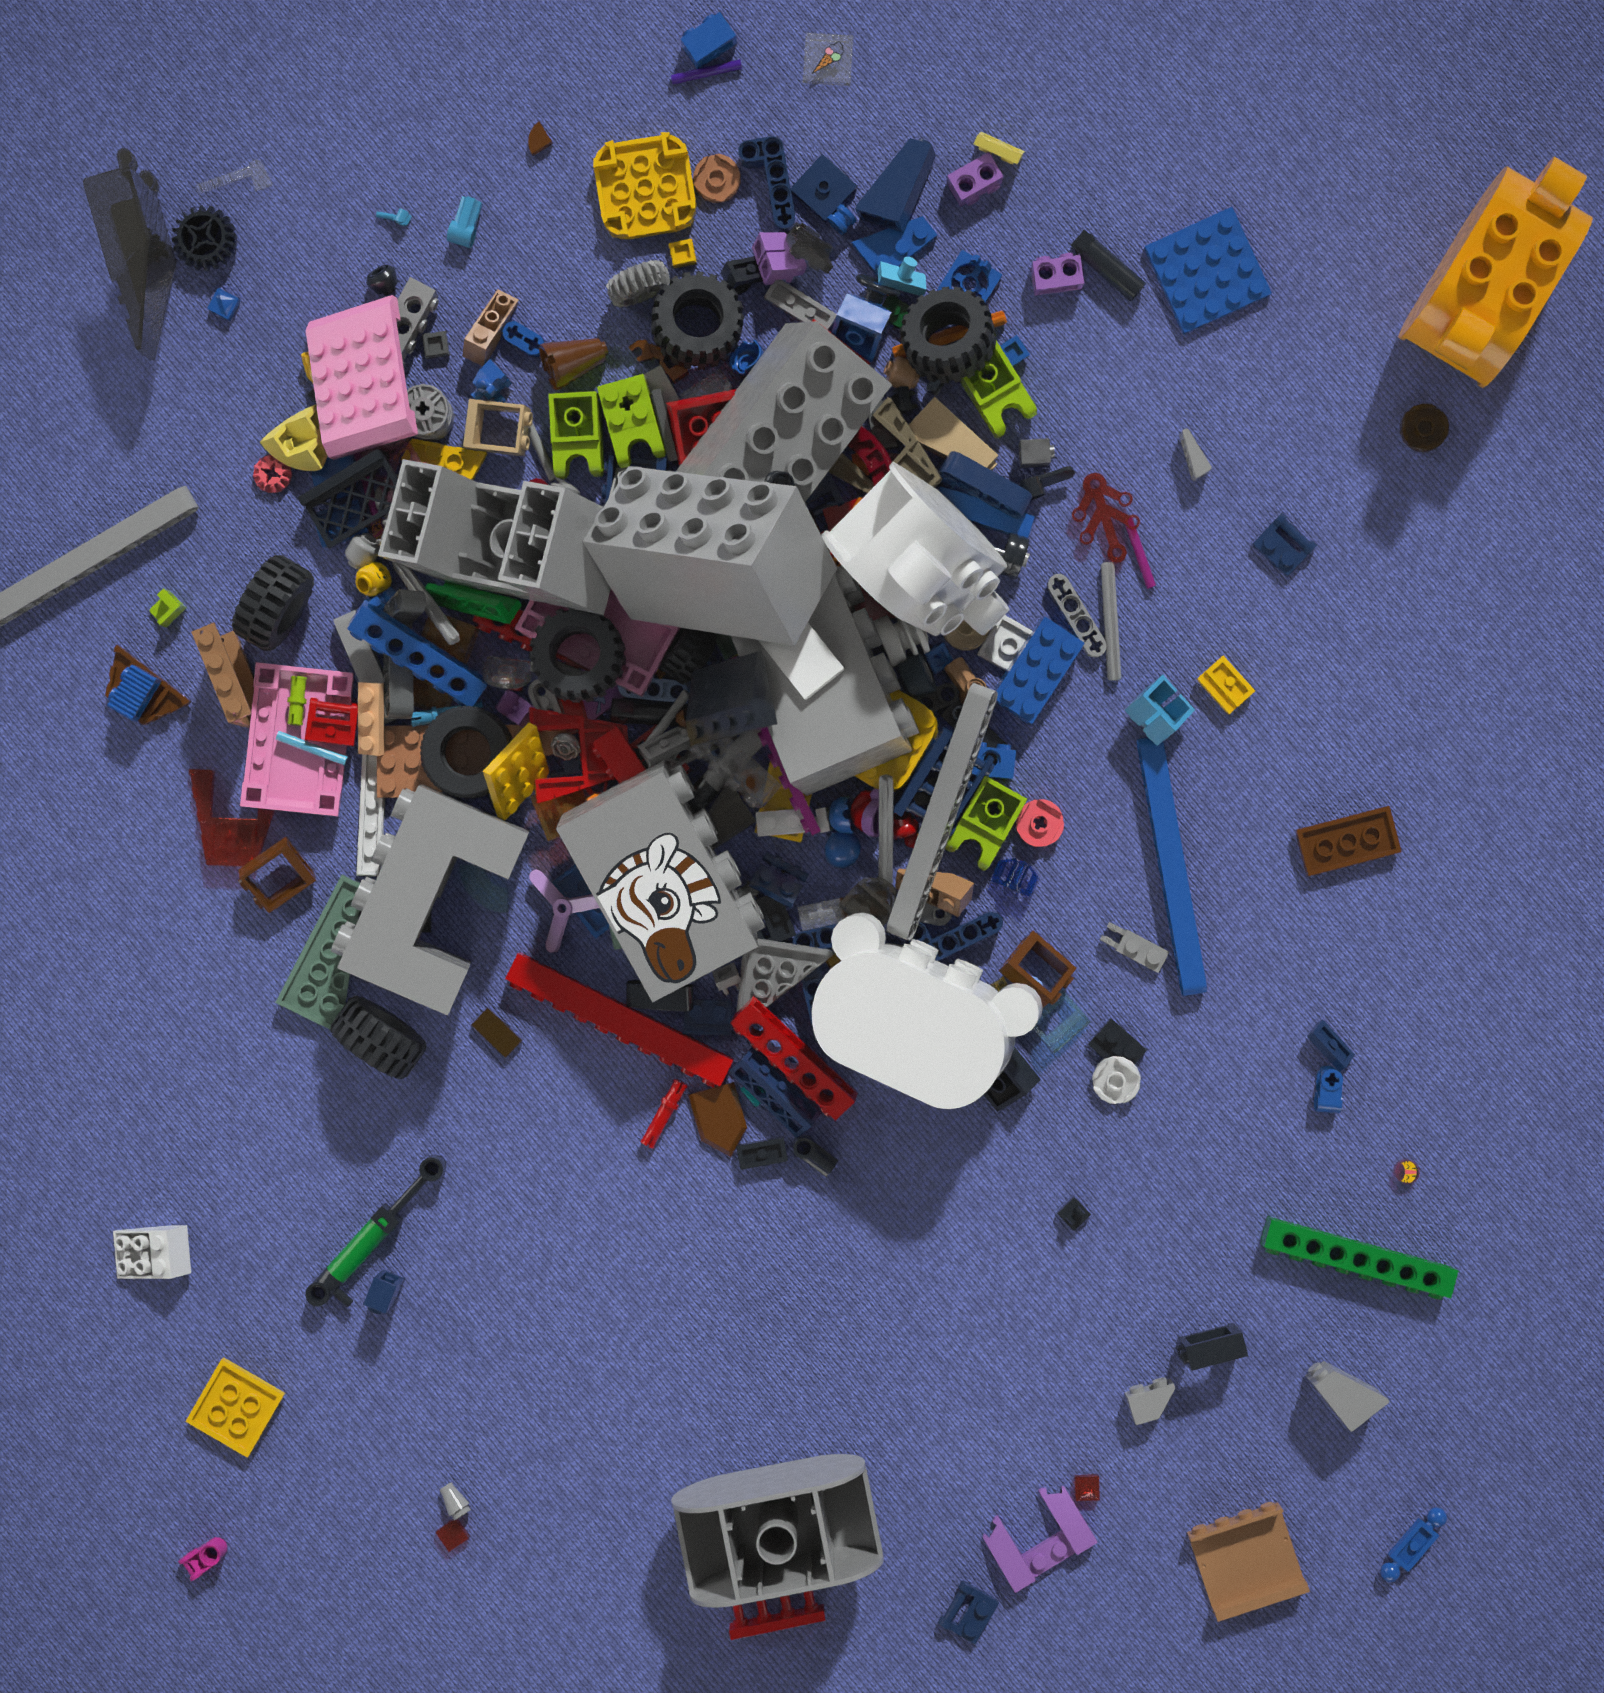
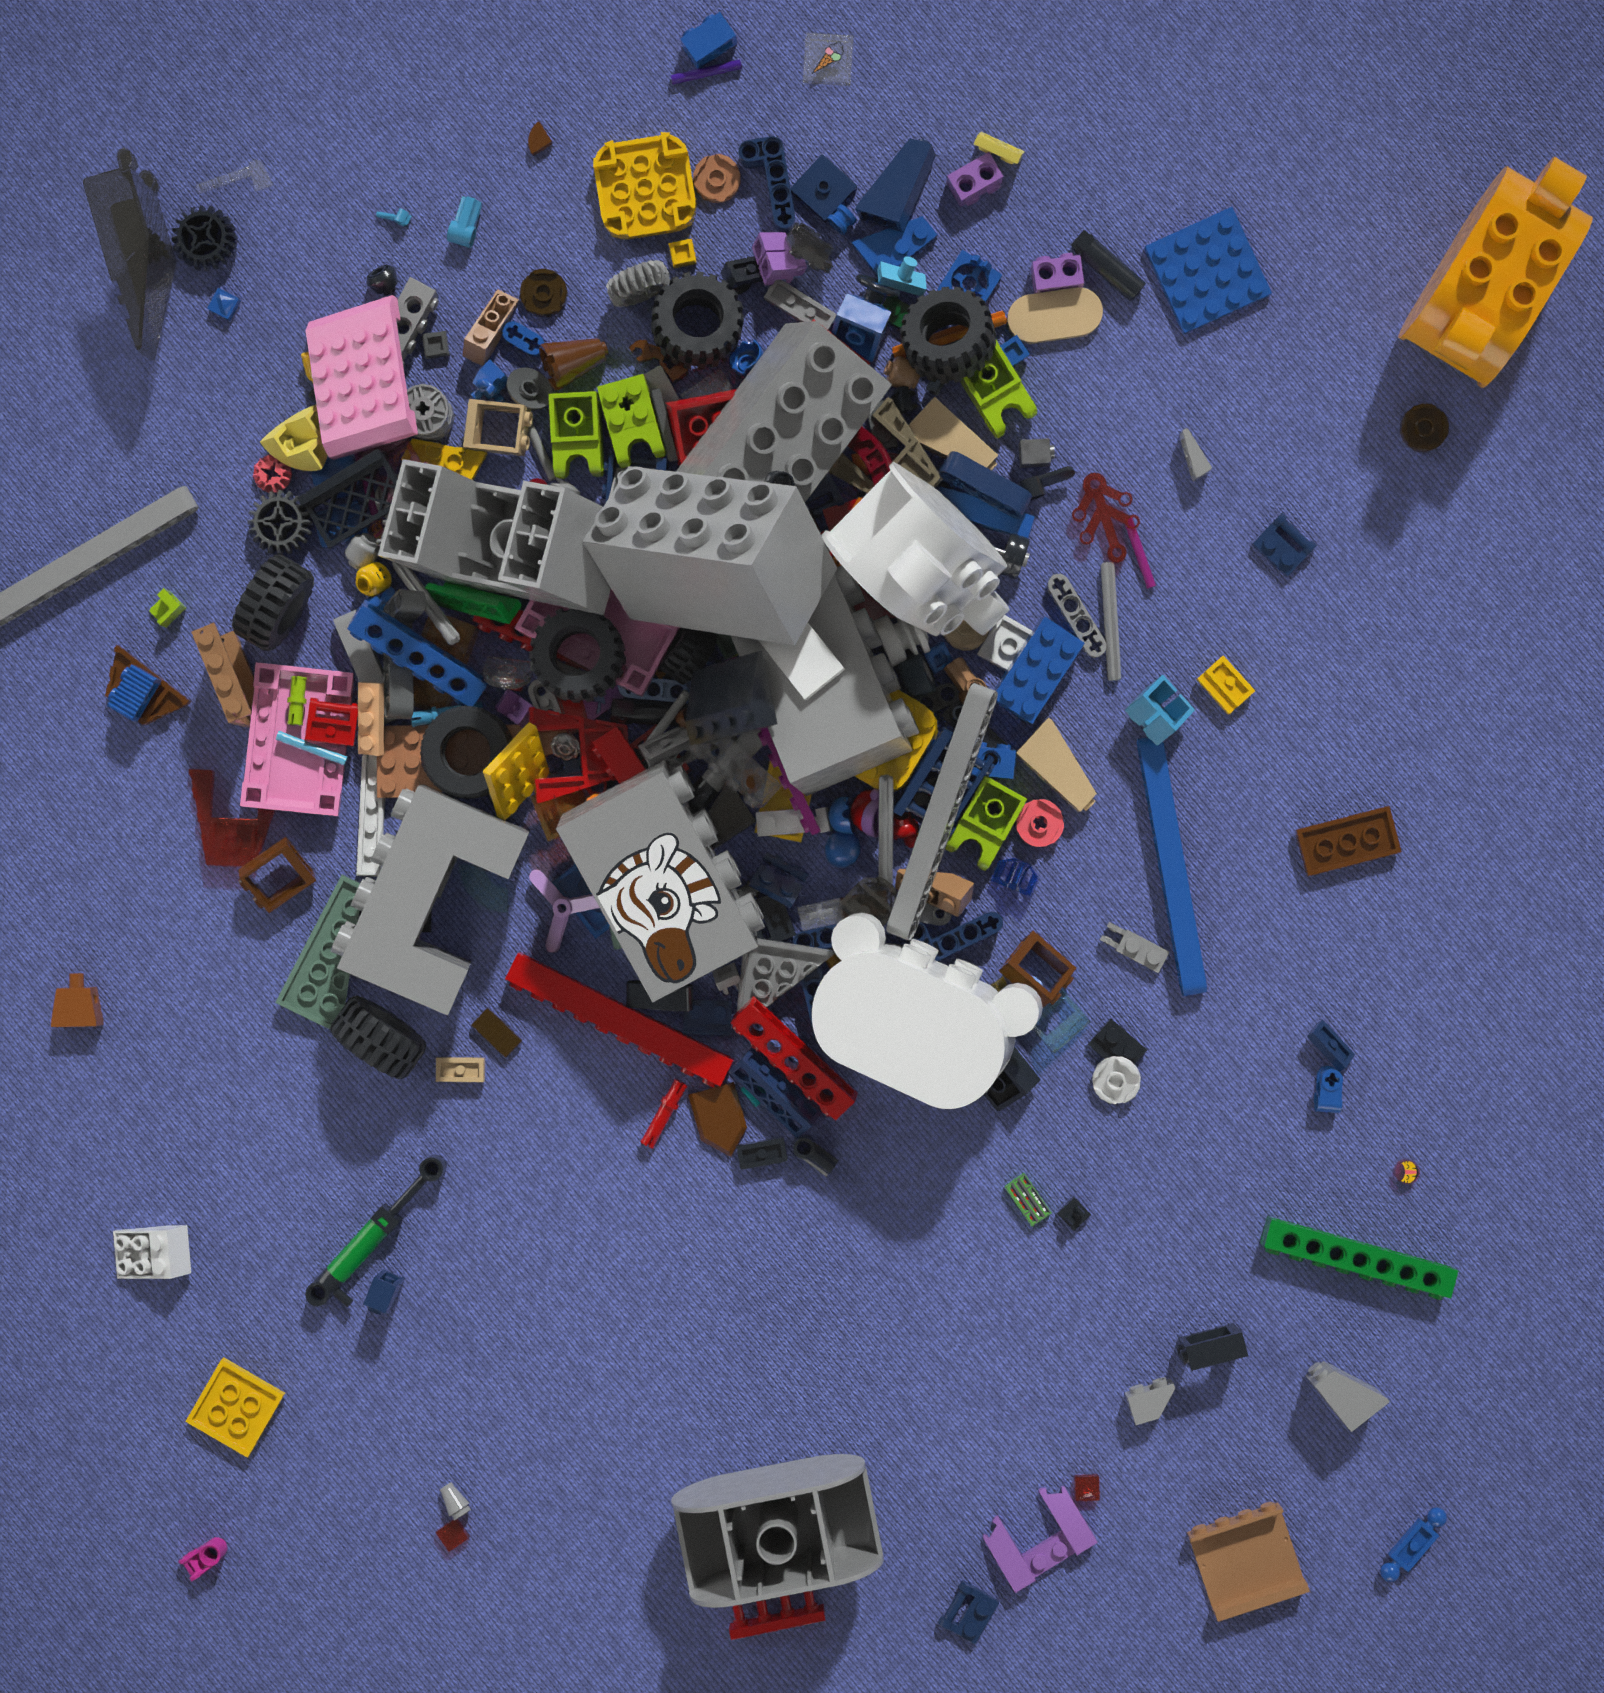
none -> dark orange torso [51,973,104,1027]
none -> dark grey gear [247,490,313,555]
none -> tan plate [436,1057,485,1082]
none -> dark grey dish [506,368,553,410]
none -> dark brown tile [520,268,568,318]
none -> tile [1004,1173,1051,1226]
none -> tan tile [1007,287,1103,344]
none -> tan slope [1016,718,1097,812]

